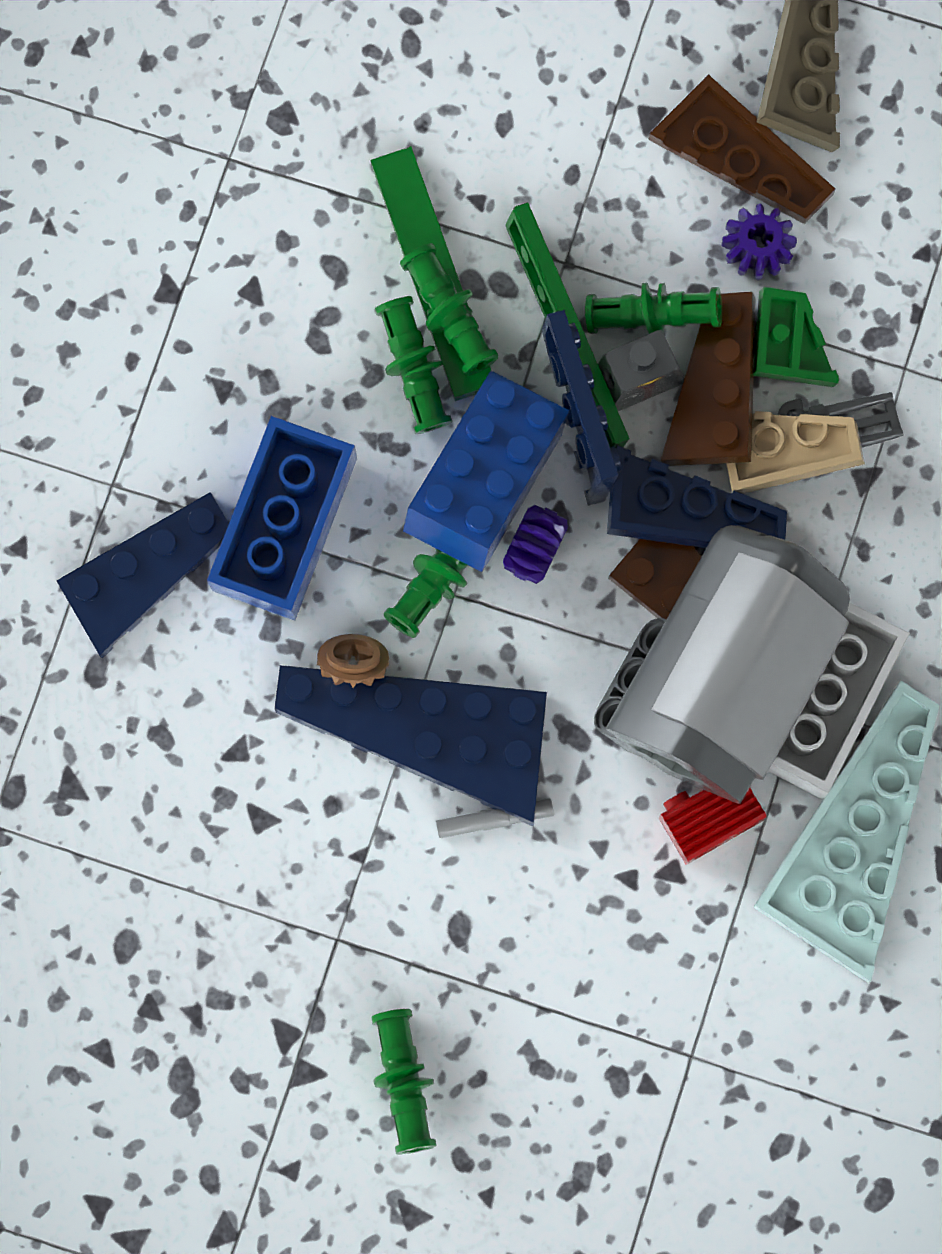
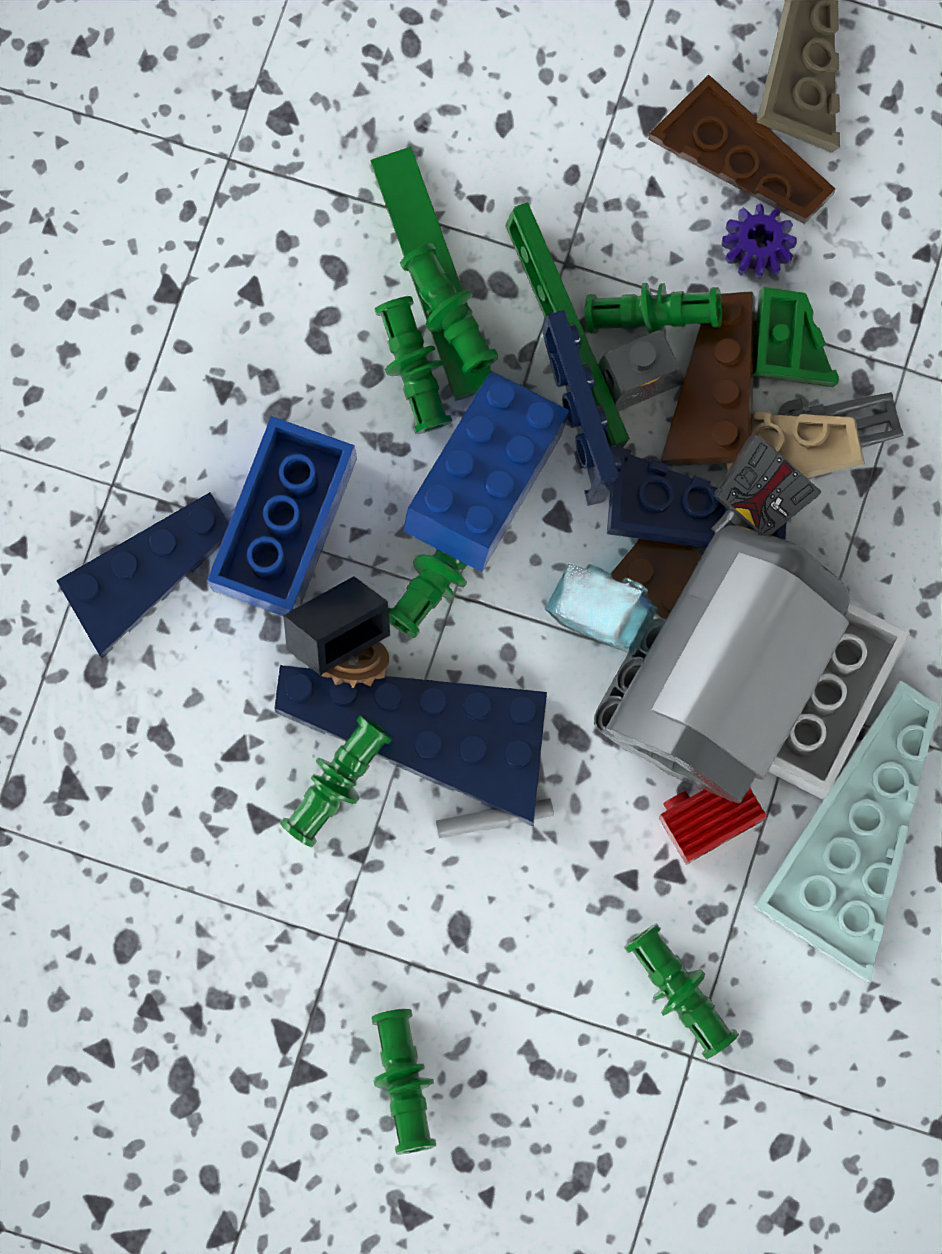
dark purple gear [503,504,568,584] -> none
none -> green piece [280,715,393,847]
none -> black piece [283,576,390,675]
none -> clear light blue piece [545,562,658,655]
none -> green piece [624,923,739,1059]
none -> dark grey torso [711,434,822,535]

